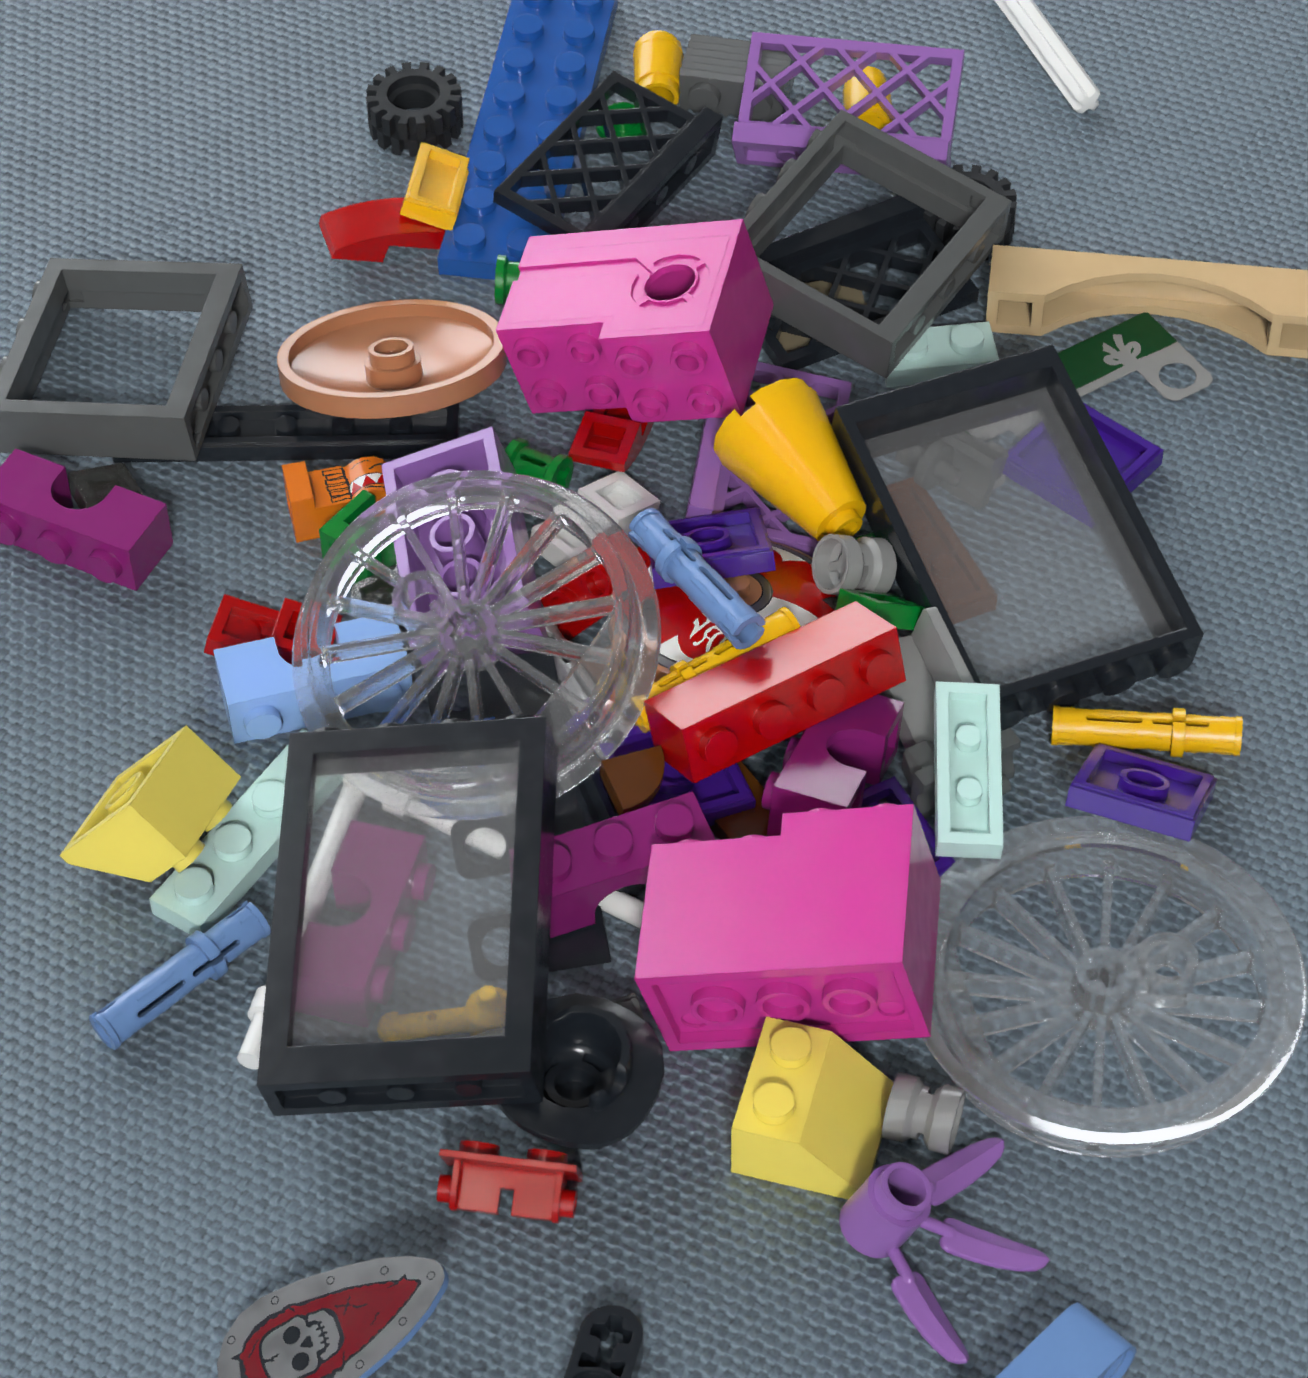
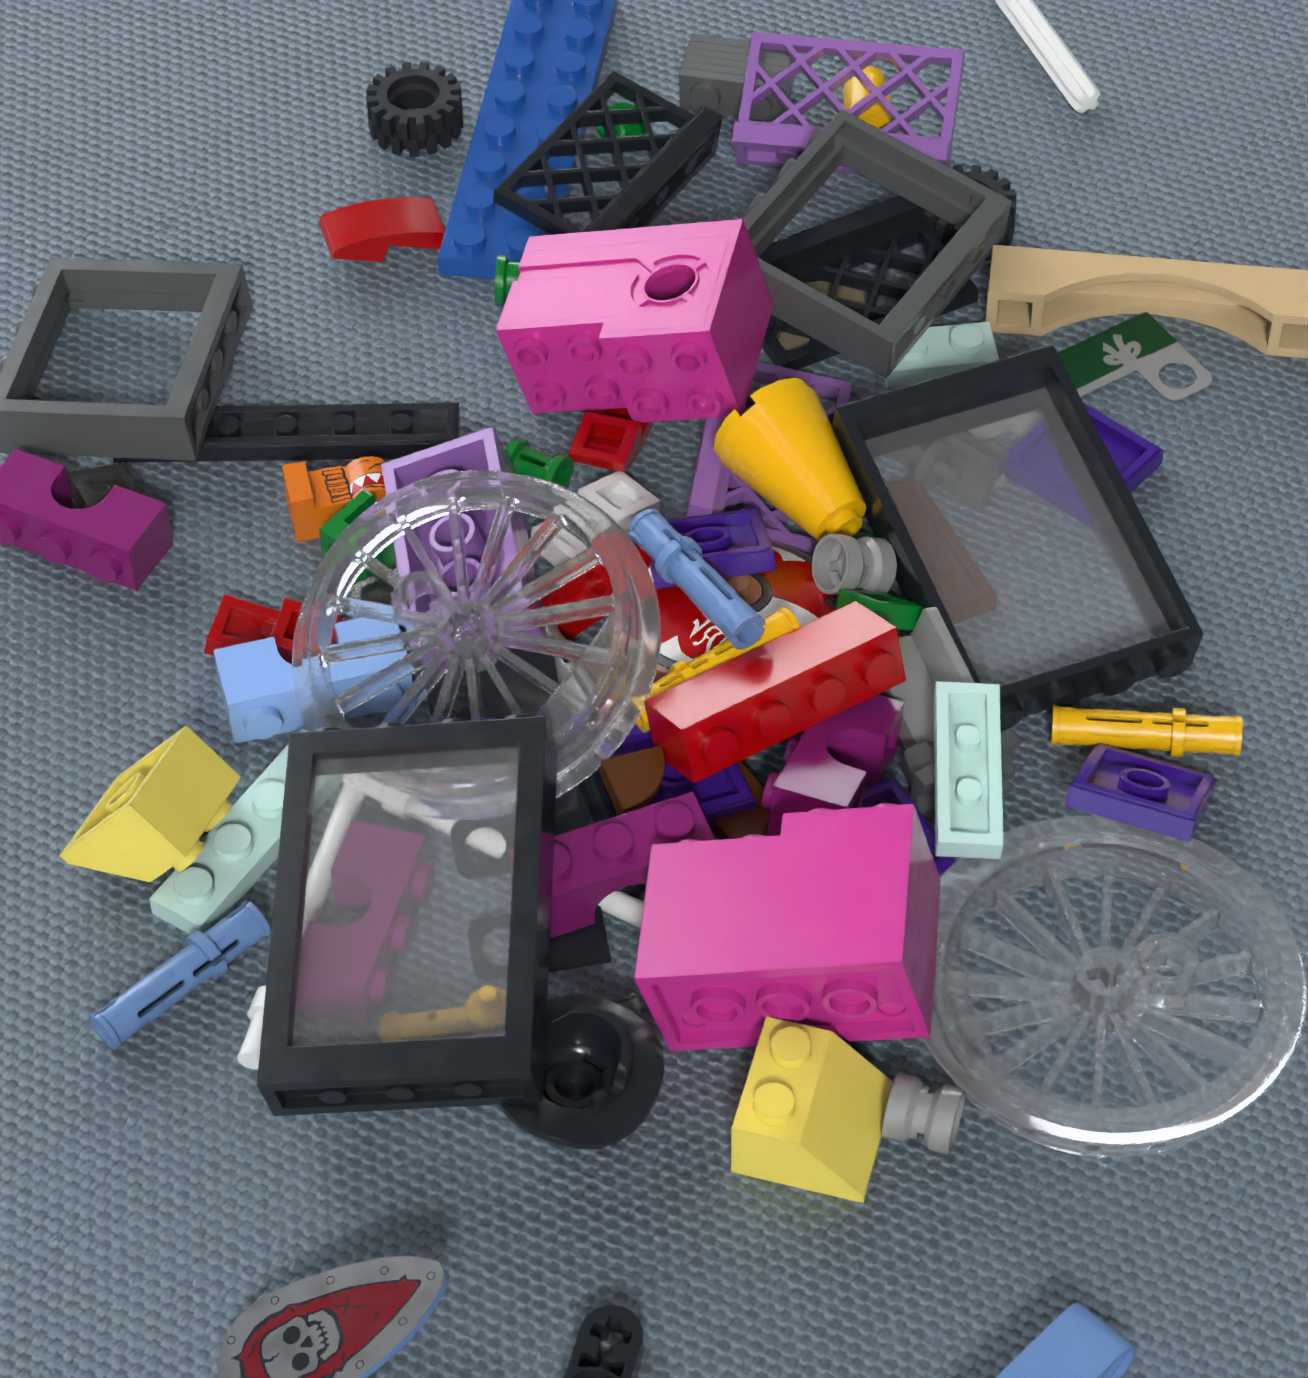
nougat dish [277,299,507,419] -> none
yellow tile [400,142,470,230] -> none
red hinge [437,1140,583,1224] -> none
yellow piece [633,30,684,105] -> none
medium lavender plant [839,1137,1050,1364] -> none

